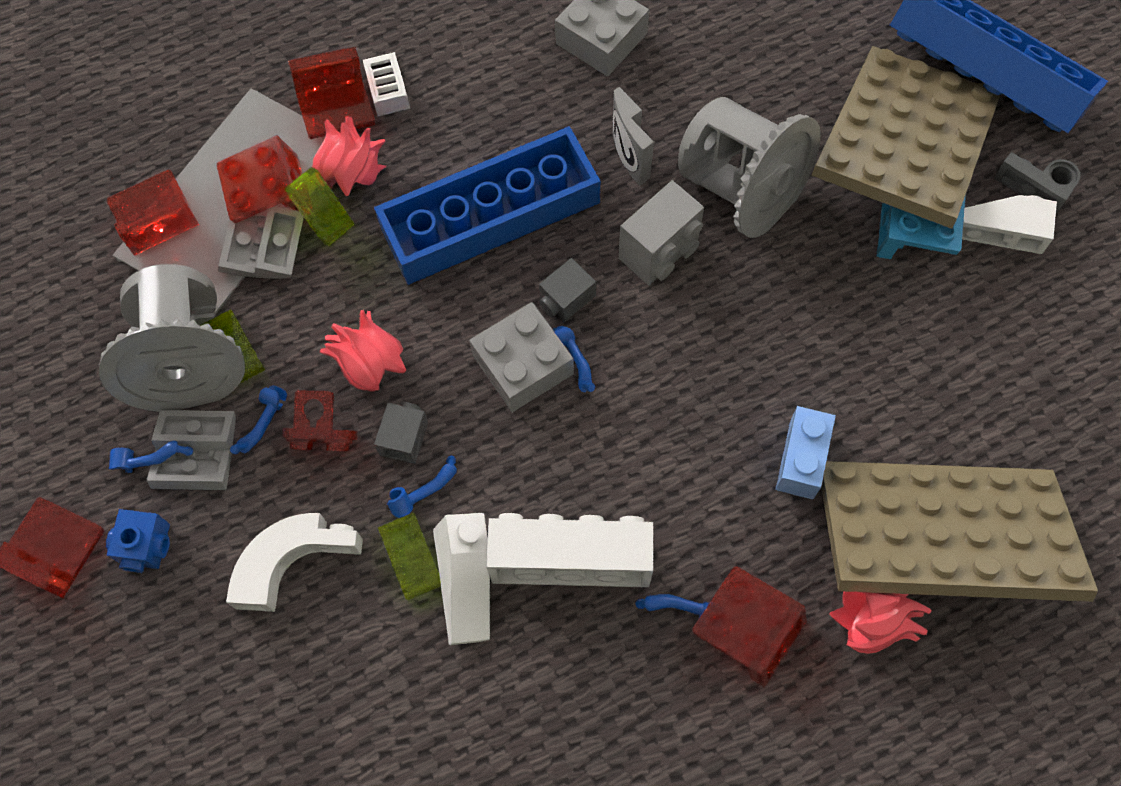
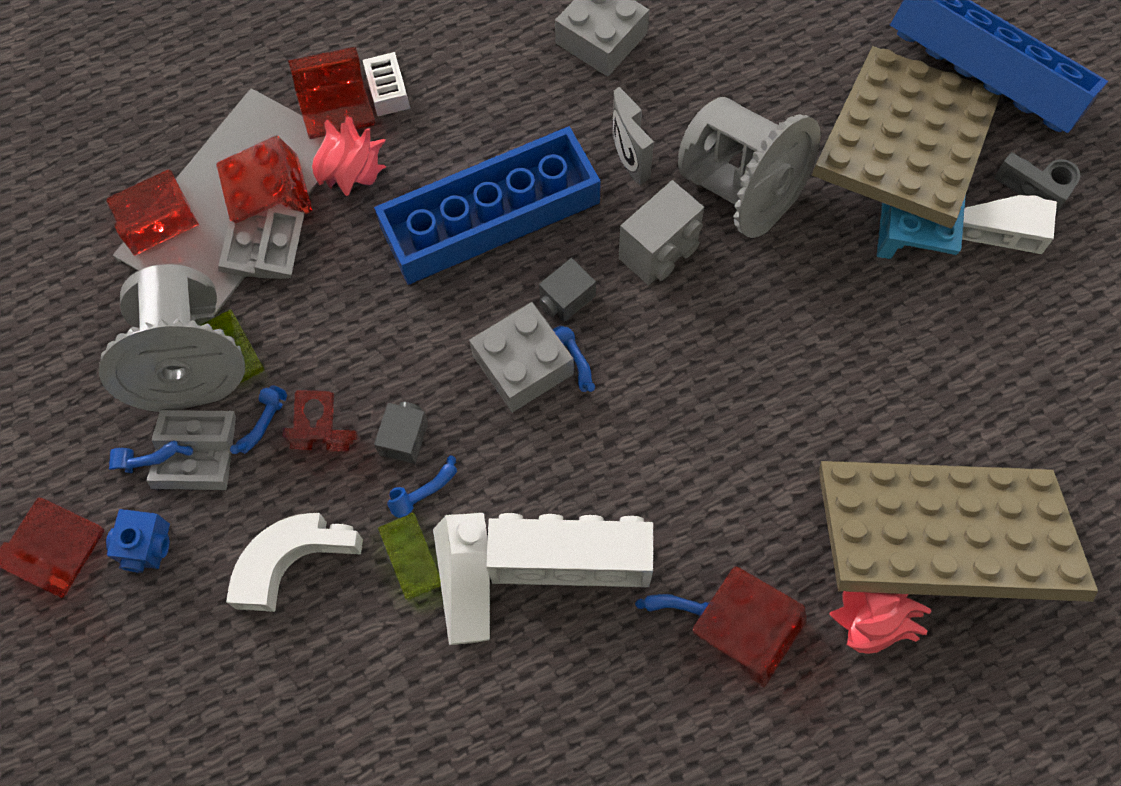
clear neon green tile [284,167,354,246] -> none
coral hair [320,310,406,392] -> none
light blue brick [775,406,836,499] -> none

